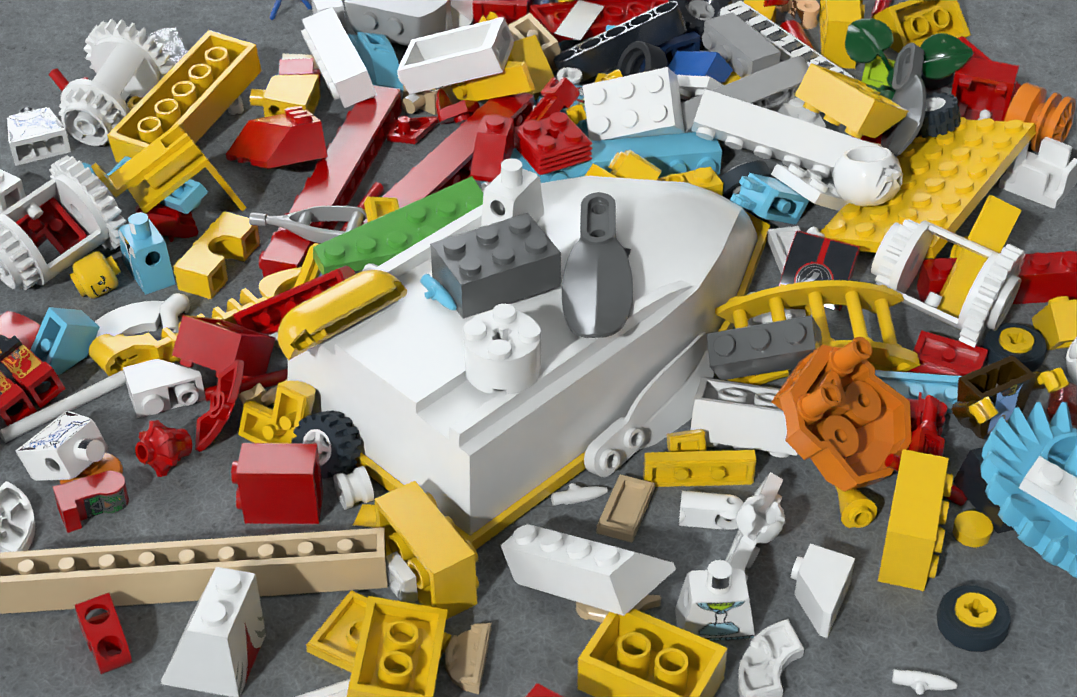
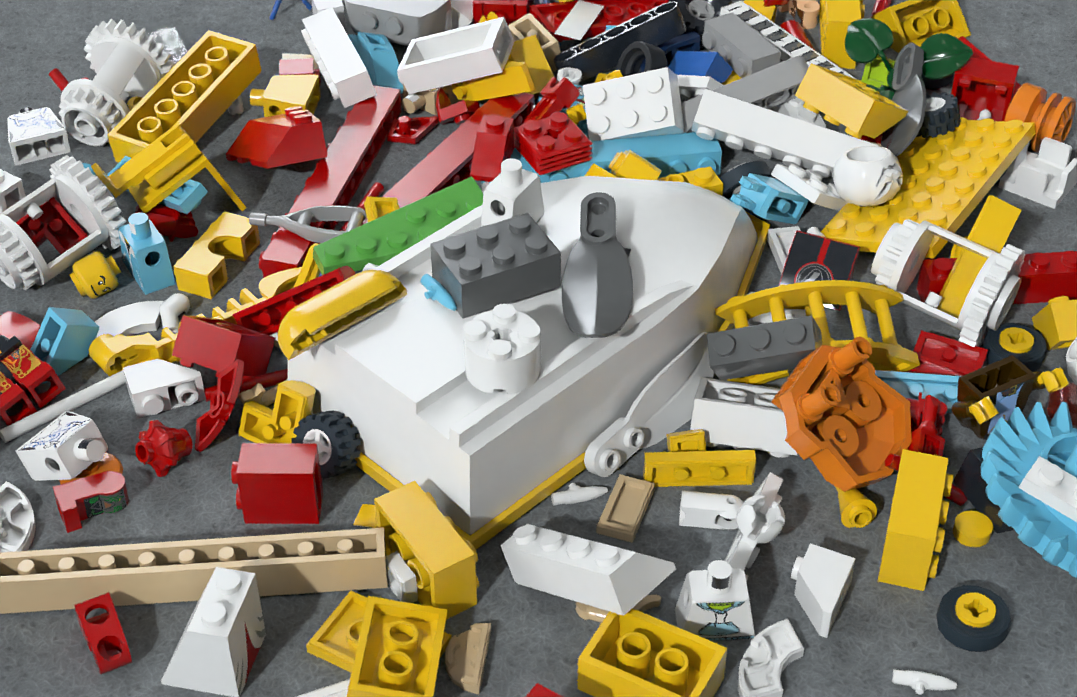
white wheel [333,466,374,510] -> none

